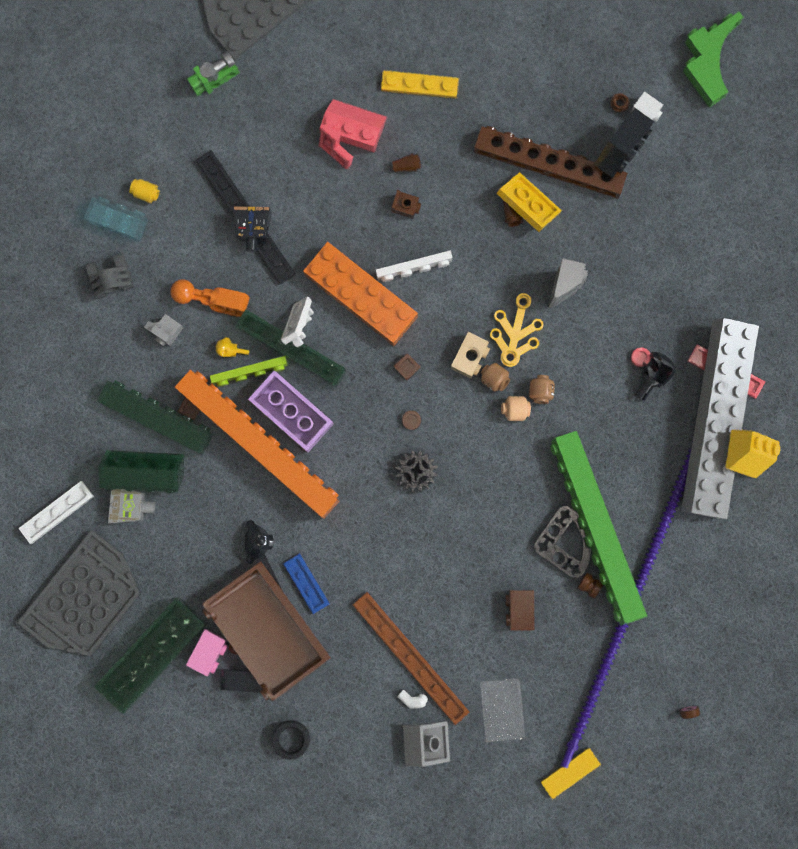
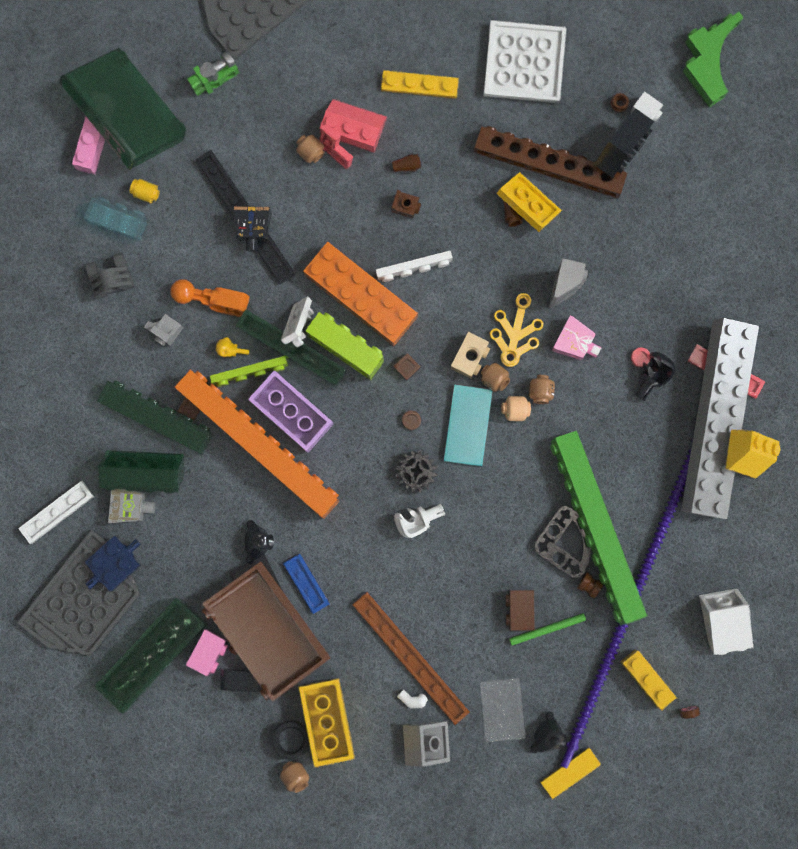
none -> clear green windscreen [59,48,186,170]
none -> bright pink brick [72,92,115,174]
none -> dark blue plate [85,536,141,592]
none -> medium nougat head [280,762,310,793]
none -> medium nougat head [296,134,325,163]
none -> yellow brick [299,678,355,767]
none -> lime brick [306,312,384,380]
none -> white piece [394,504,445,538]
none -> tile [444,385,492,467]
none -> white plate [484,21,566,103]
none -> bright green bar [509,613,586,646]
none -> black rock [530,712,566,754]
none -> bright pink torso [552,315,601,360]
none -> yellow brick [620,650,677,710]
none -> white slope [699,588,753,655]

